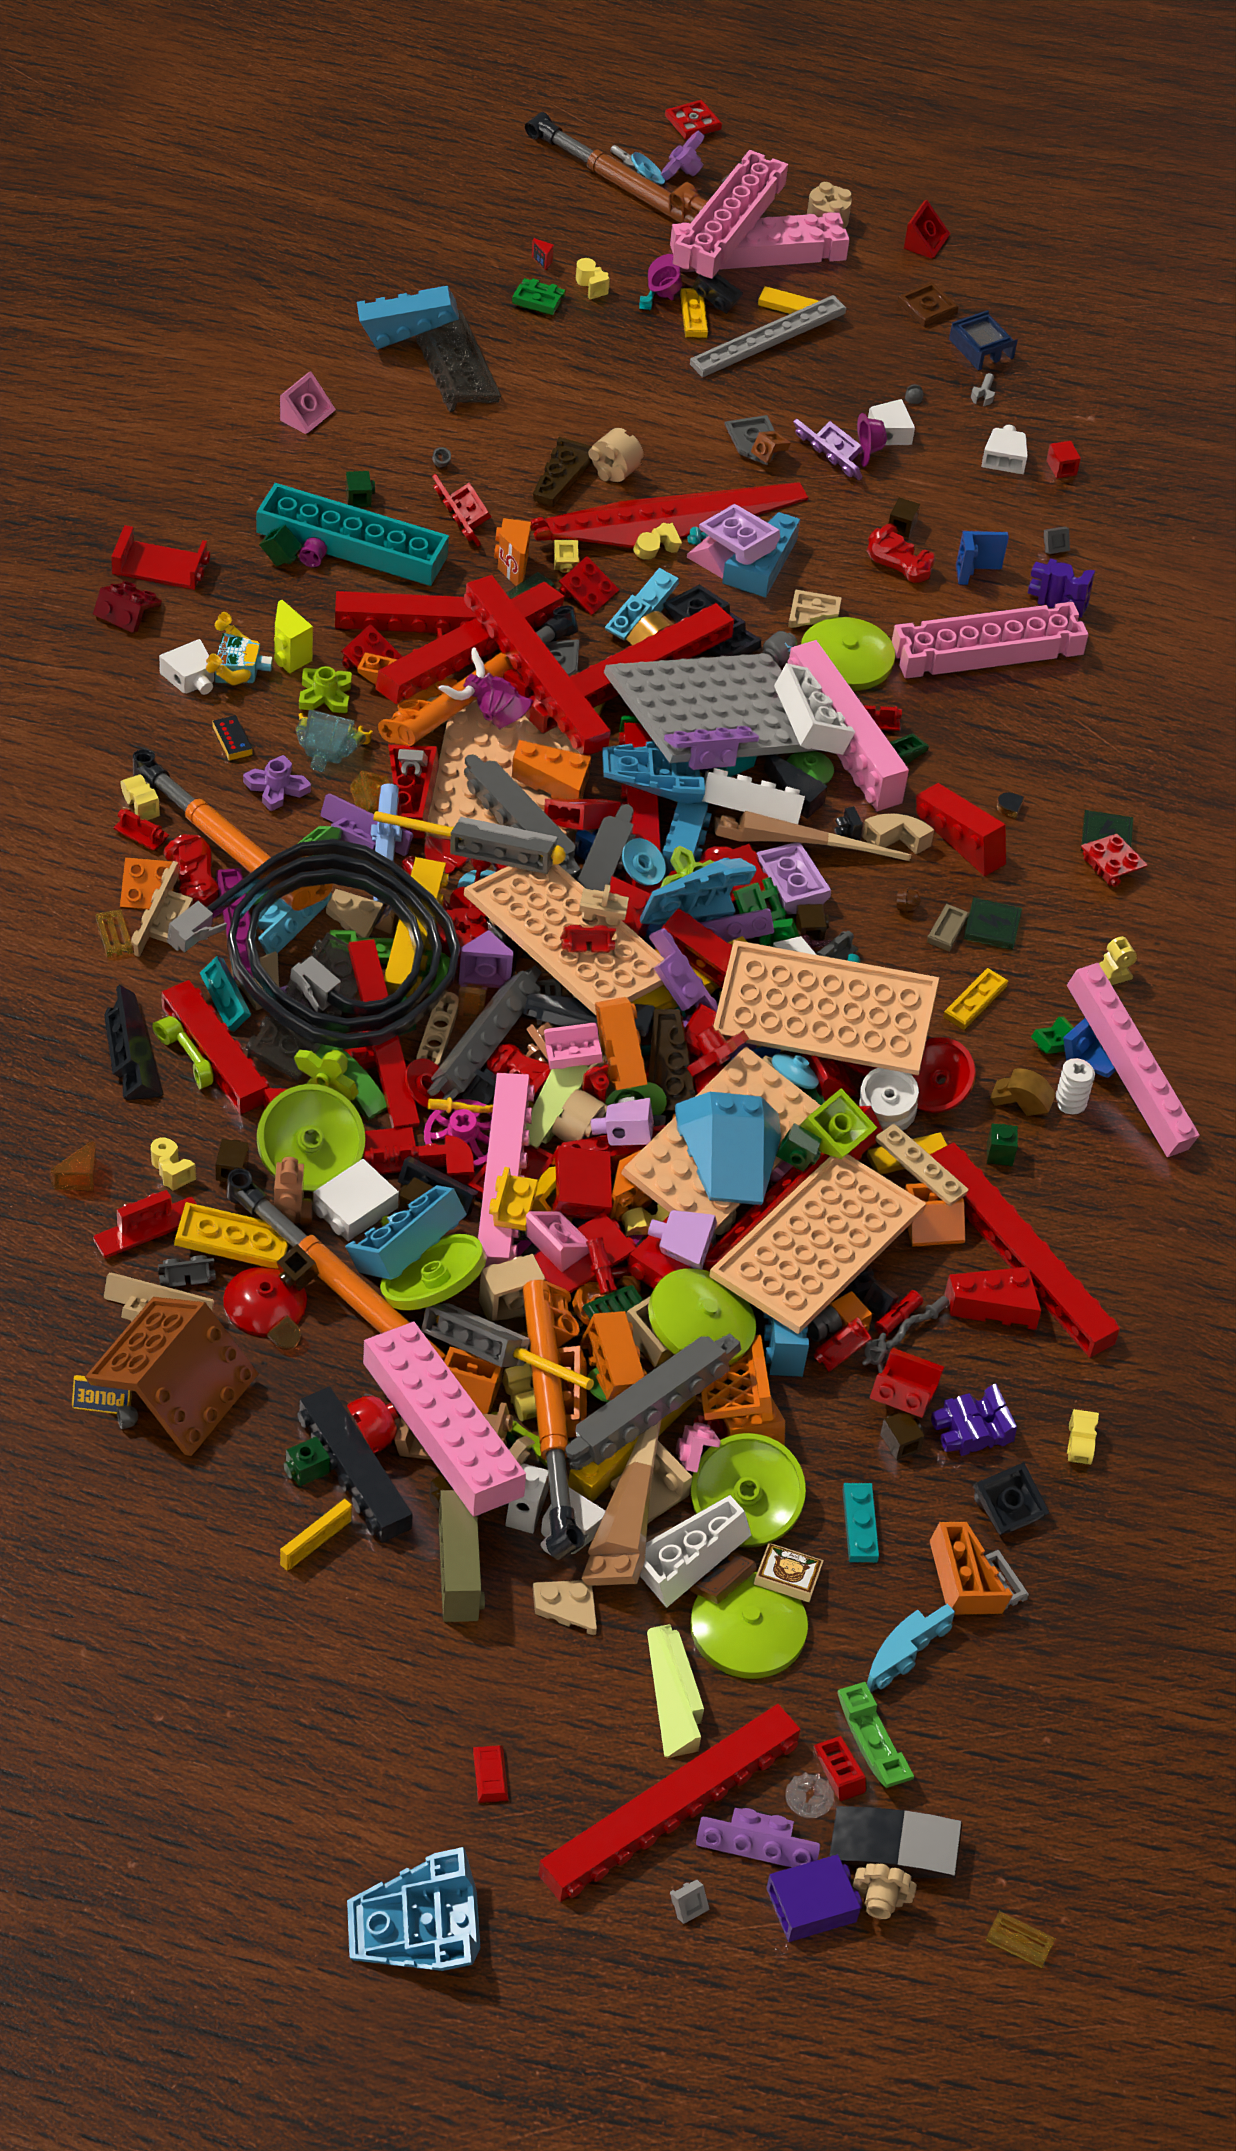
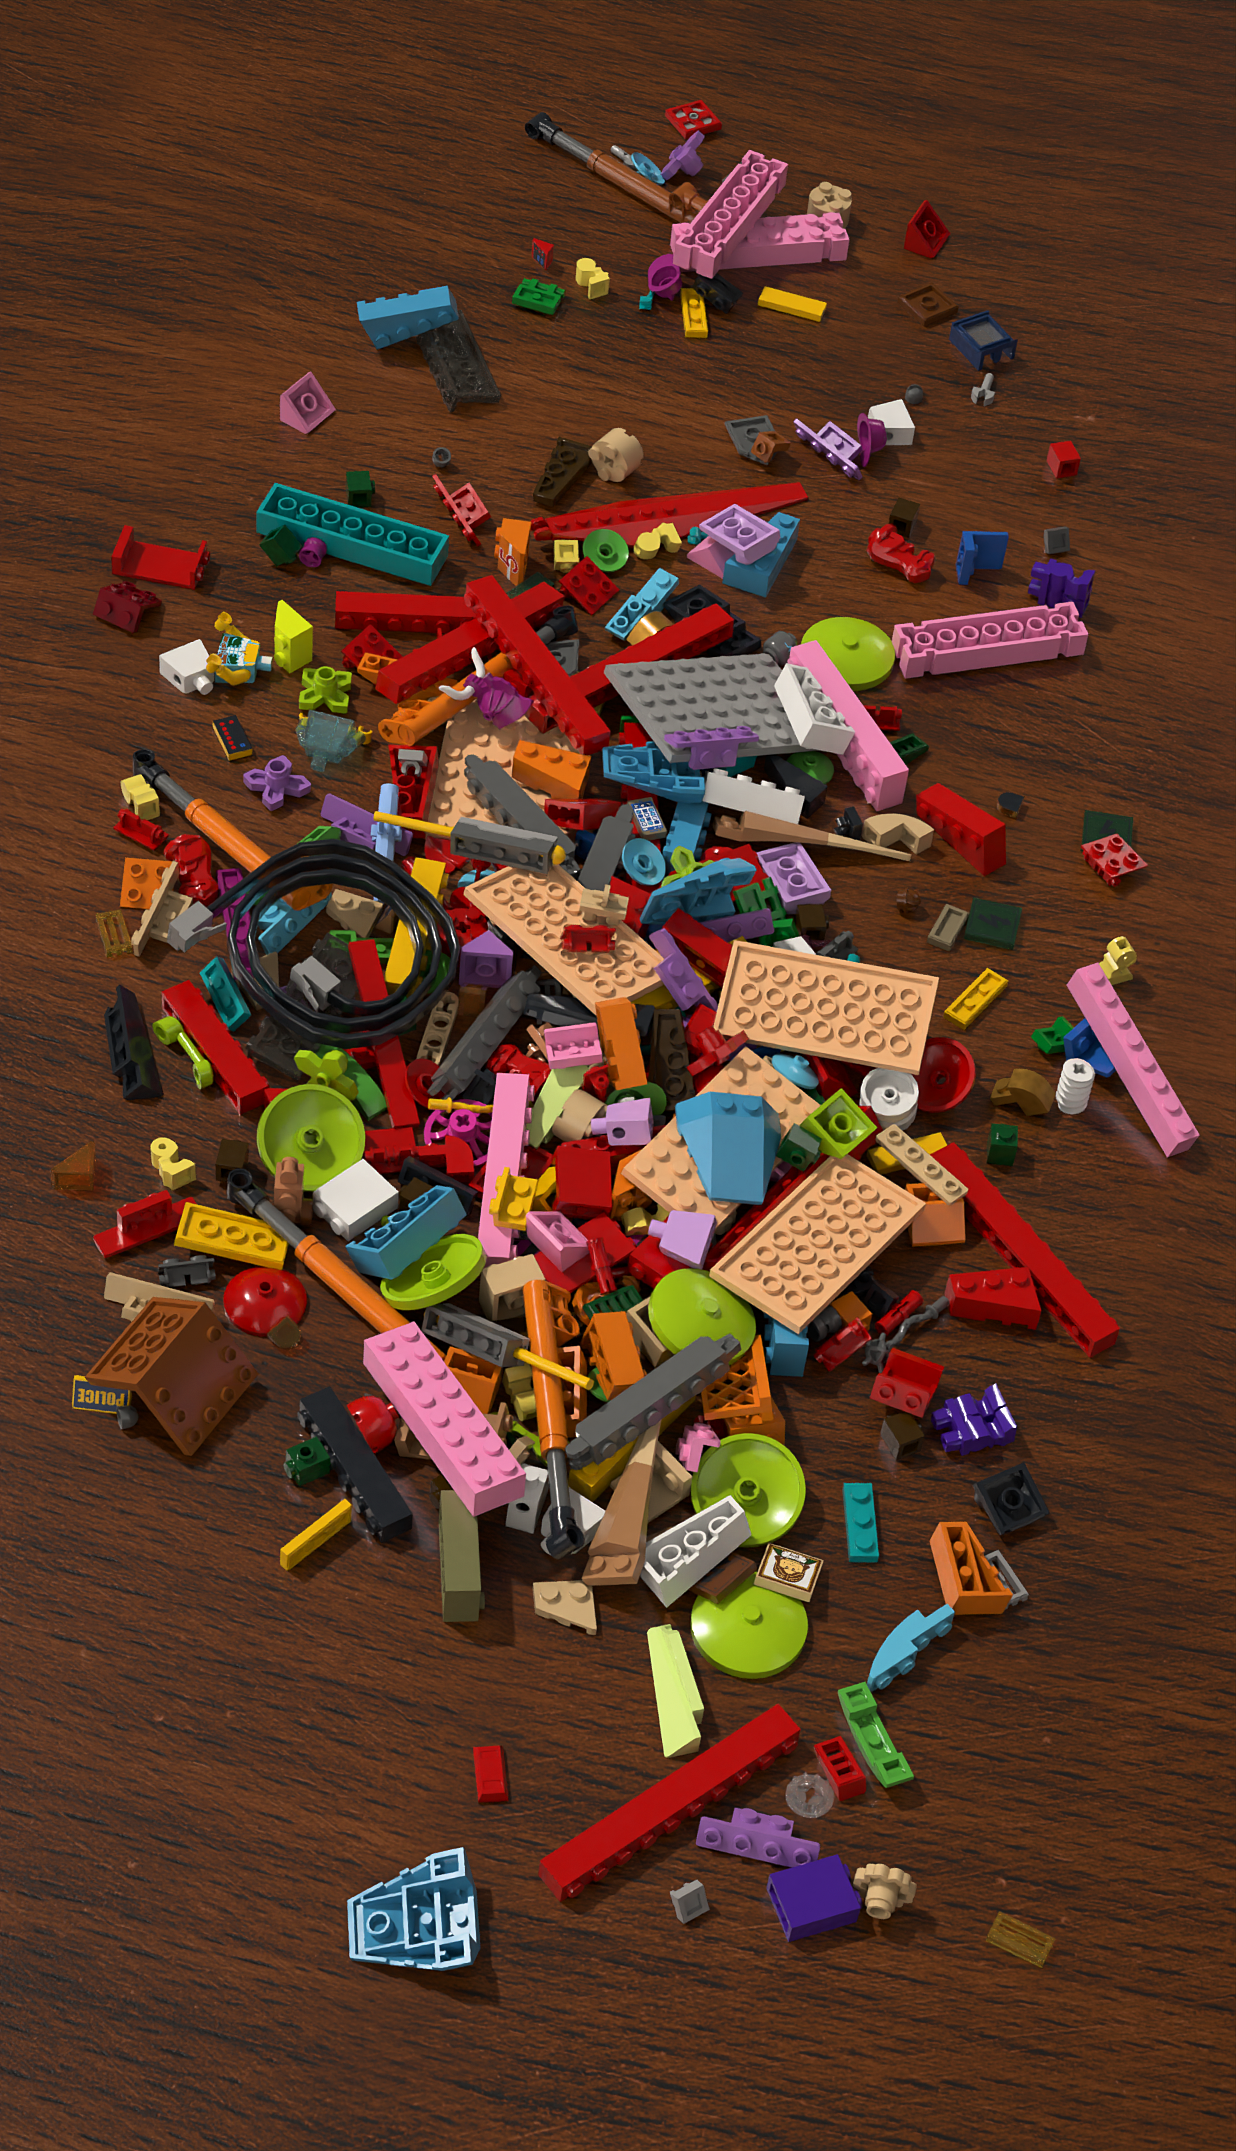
dark brown brick [277,1244,319,1292] -> none
clear yellow bracket [350,771,389,814] -> none
light grey tile [690,295,846,378] -> none
tan wing [788,590,842,628] -> none
slope [829,1806,963,1878] -> none
white torso [981,425,1027,474] -> none
light yellow leg [1067,1409,1099,1465] -> none
none -> bright green dish [583,529,629,572]
none -> tile [627,797,667,841]

